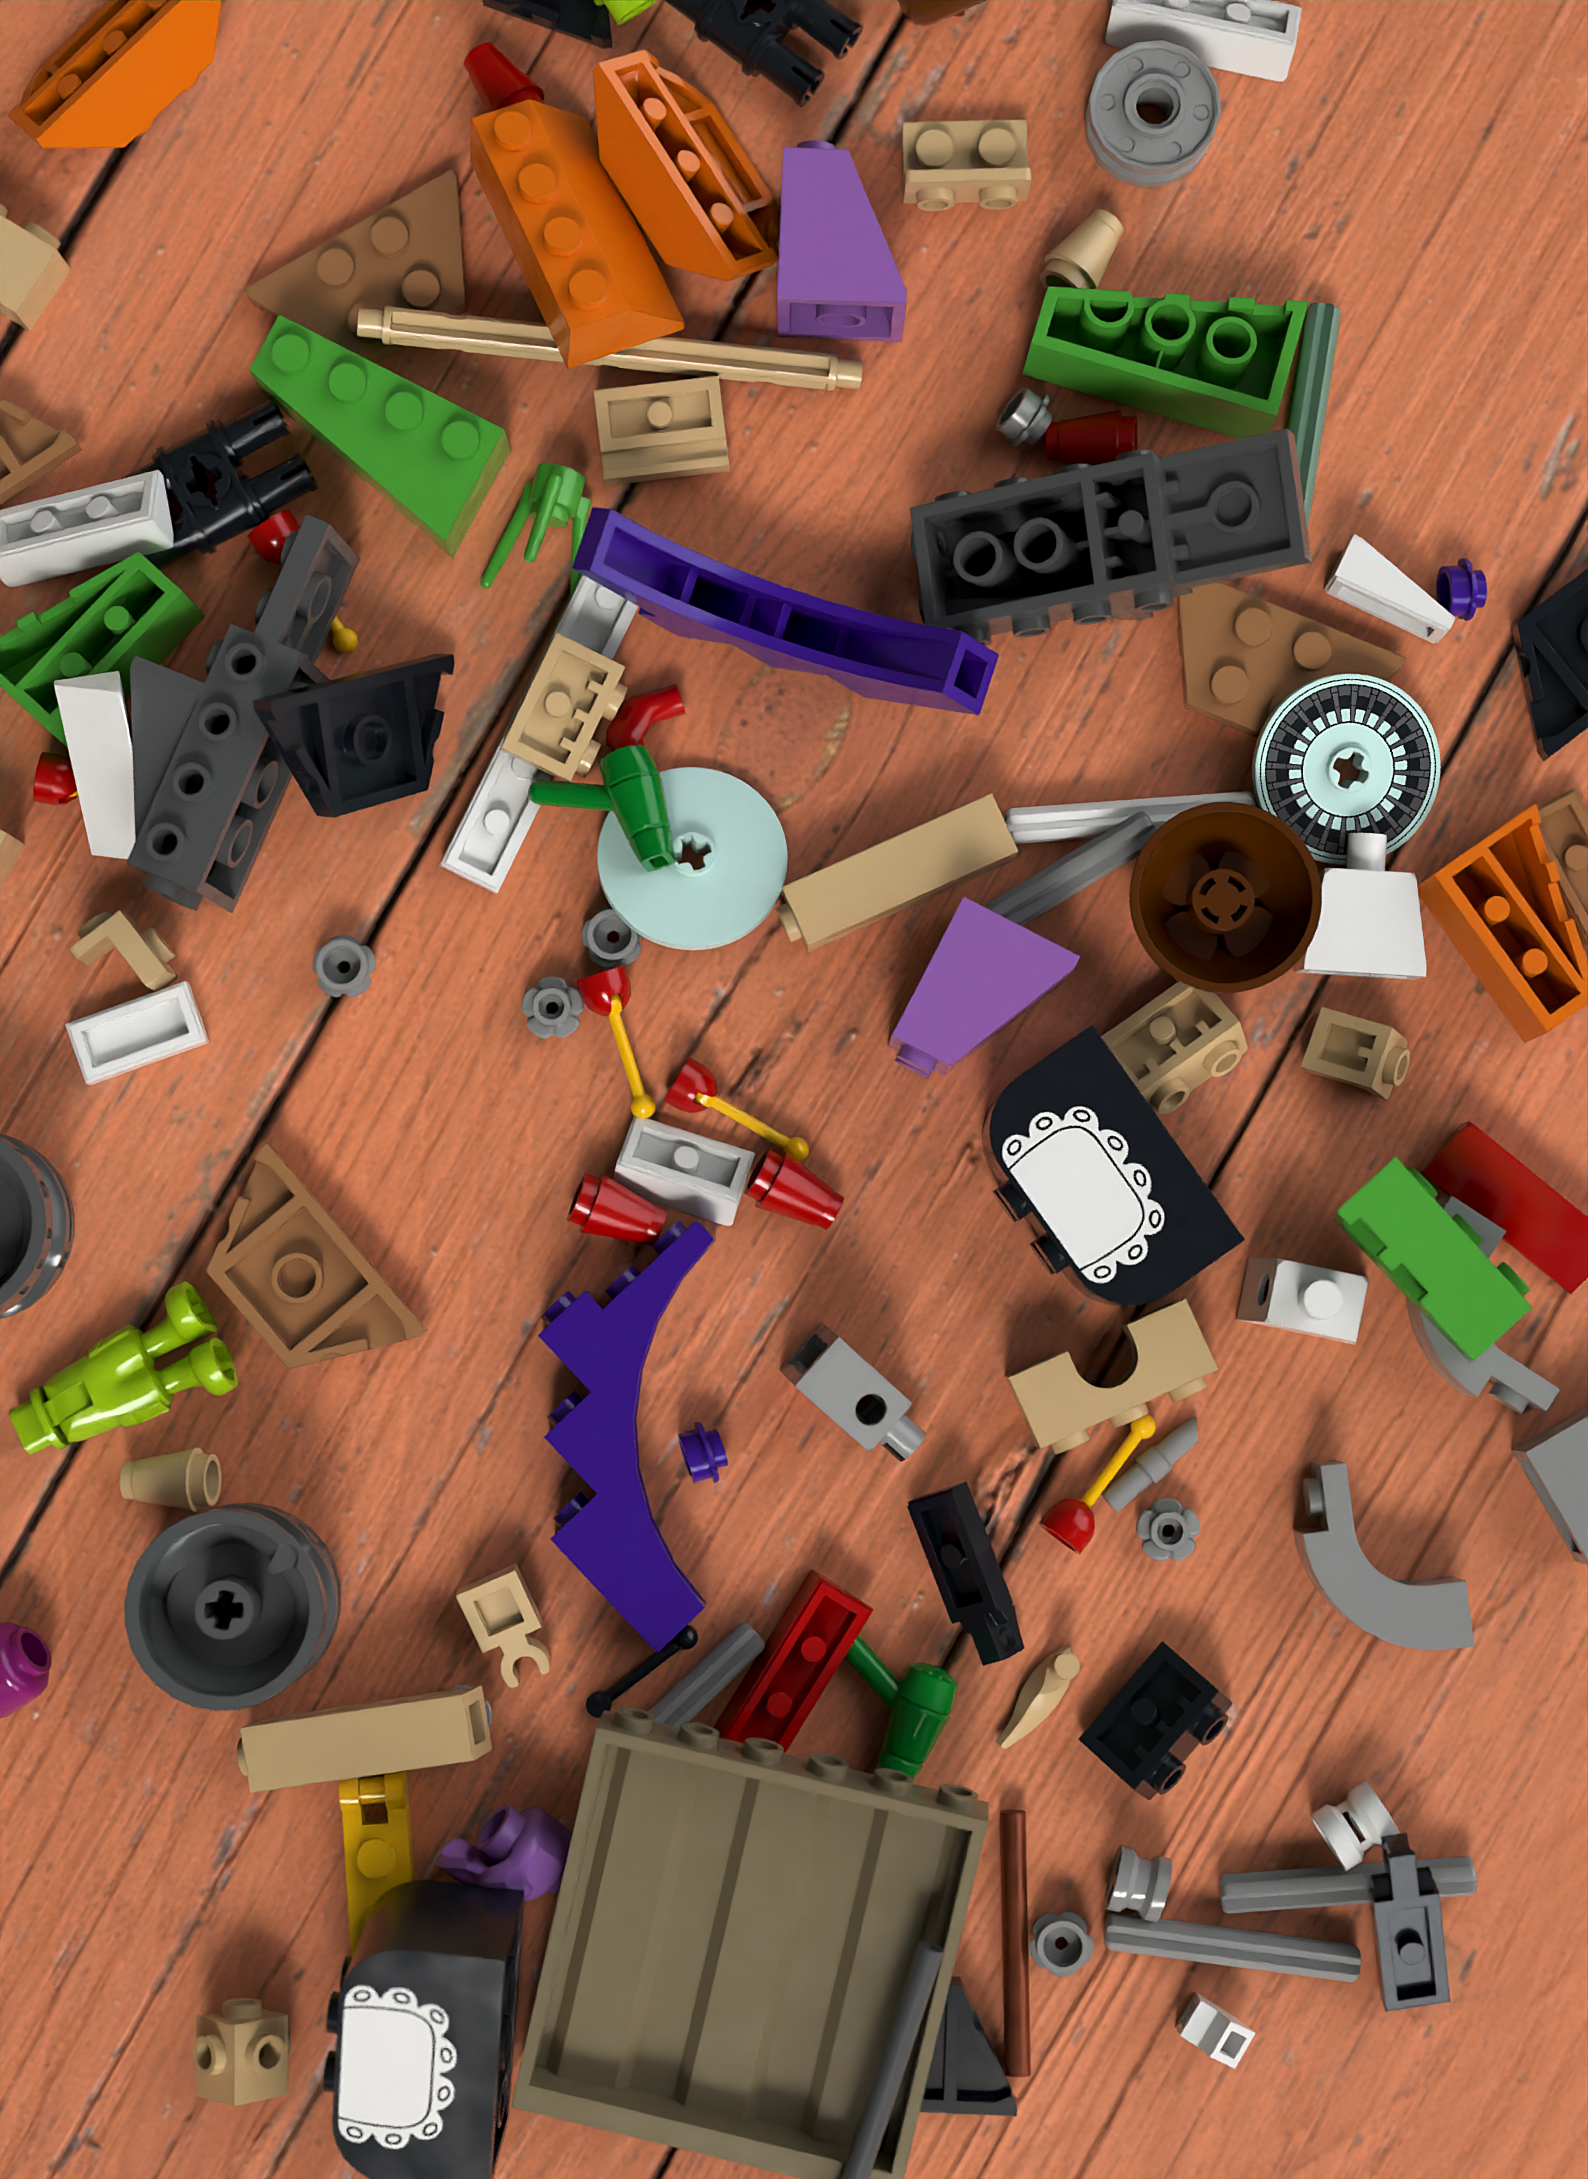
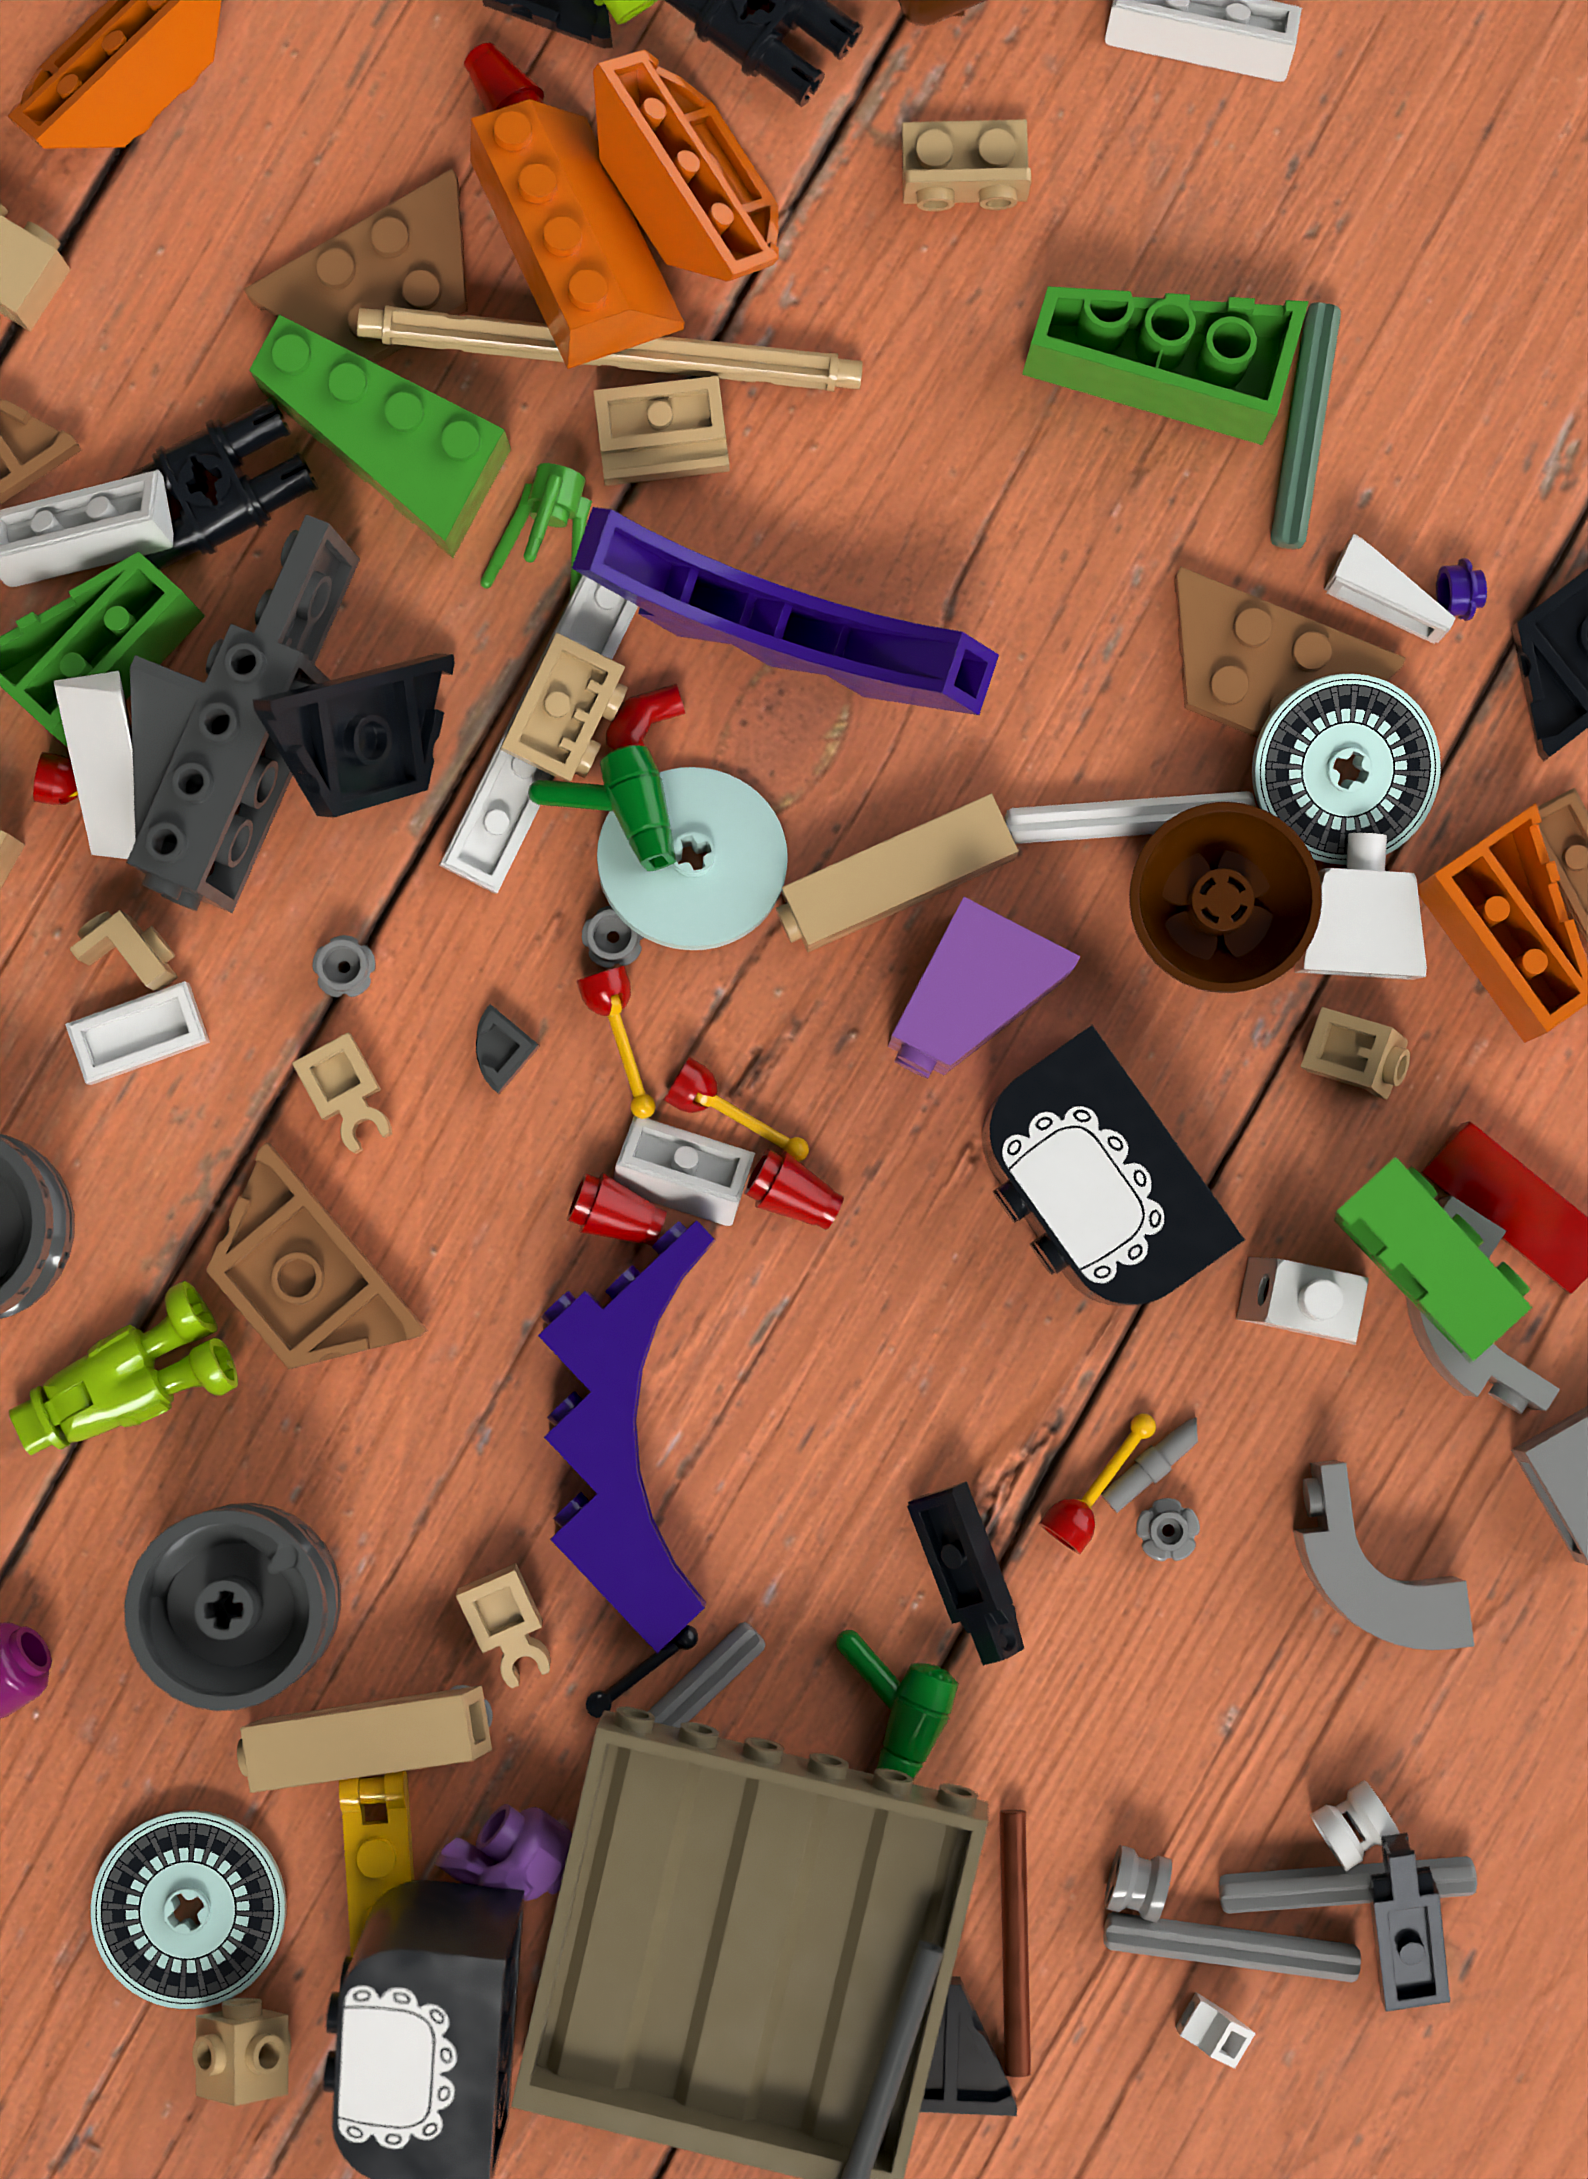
tan cone [120,1448,221,1512] -> none
red hinge [247,510,358,653] -> none
light grey plate [521,976,584,1039] -> none
dark purple plate [678,1422,728,1483] -> none
red slope [713,1569,874,1753] -> none
medium lavender slope [777,140,907,342] -> none
light grey torso [780,1323,926,1462] -> none
dark grey wedge [910,428,1312,646] -> none
light grey axle [986,811,1157,926] -> none
tan bar [995,1643,1080,1749] -> none
light grey plate [996,387,1053,447] -> none
tan arch [1005,1299,1218,1454] -> none
light grey plate [1029,1911,1093,1977] -> none
tan cone [1040,209,1124,290] -> none
red cone [1046,410,1138,466] -> none
black bracket [1078,1641,1232,1800] -> none
light grey wheel [1084,40,1221,188] -> none
tan bracket [1101,981,1248,1116] -> none
none -> piece [91,1810,287,2009]
none -> tan plate [292,1033,392,1154]
none -> dark grey tile [476,1004,540,1095]

